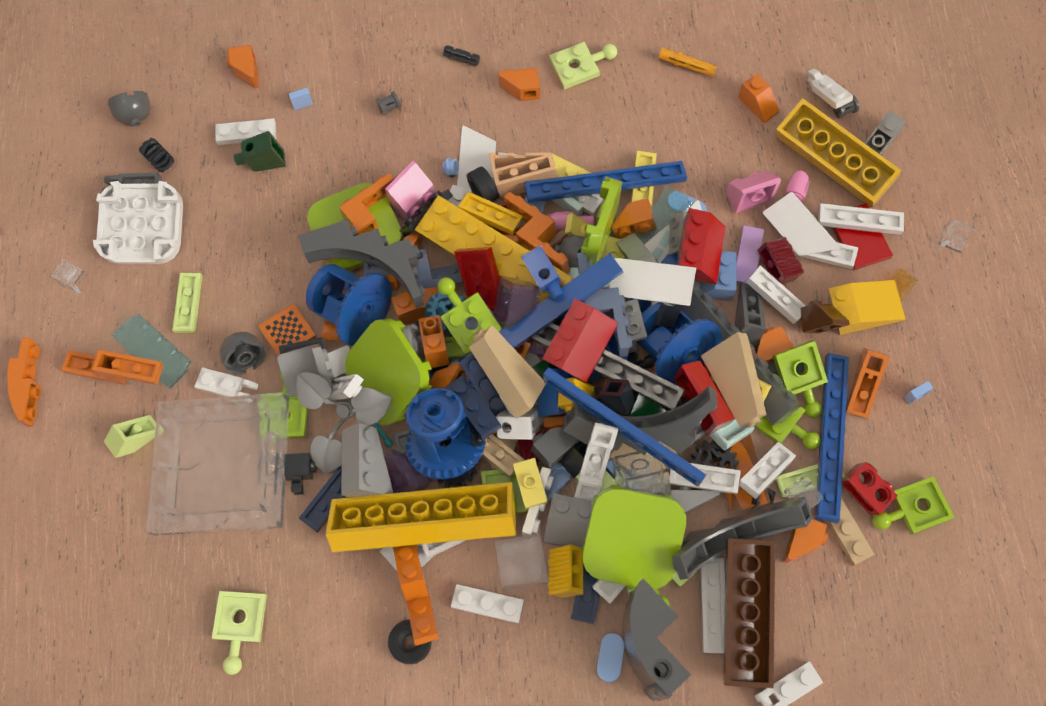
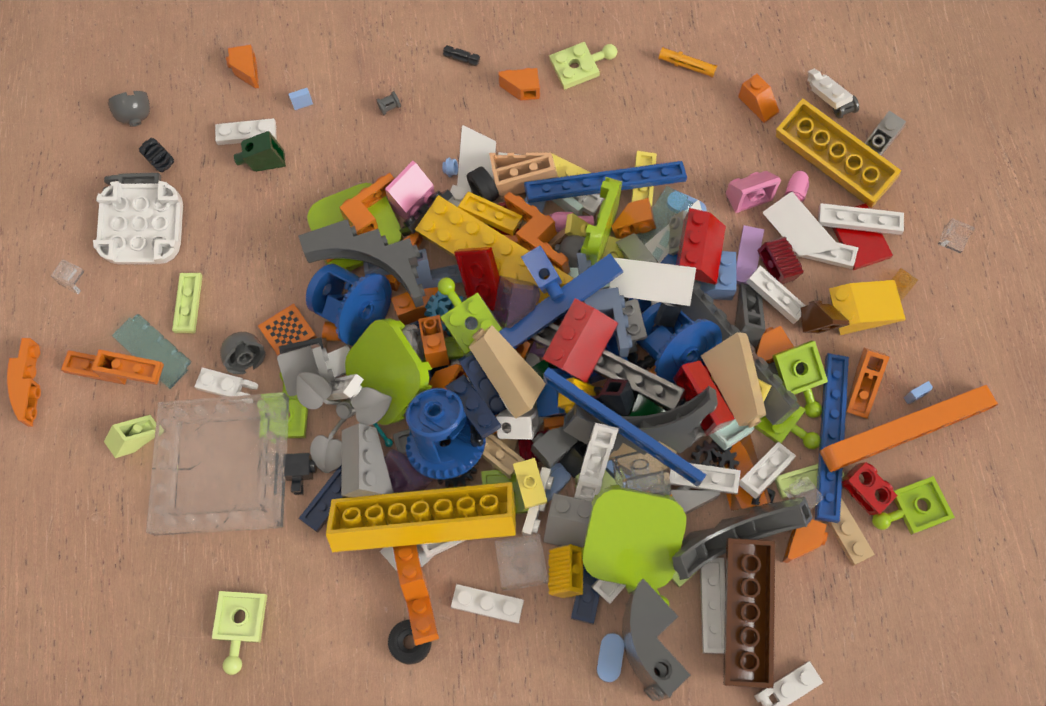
none -> orange beam [819,385,998,472]

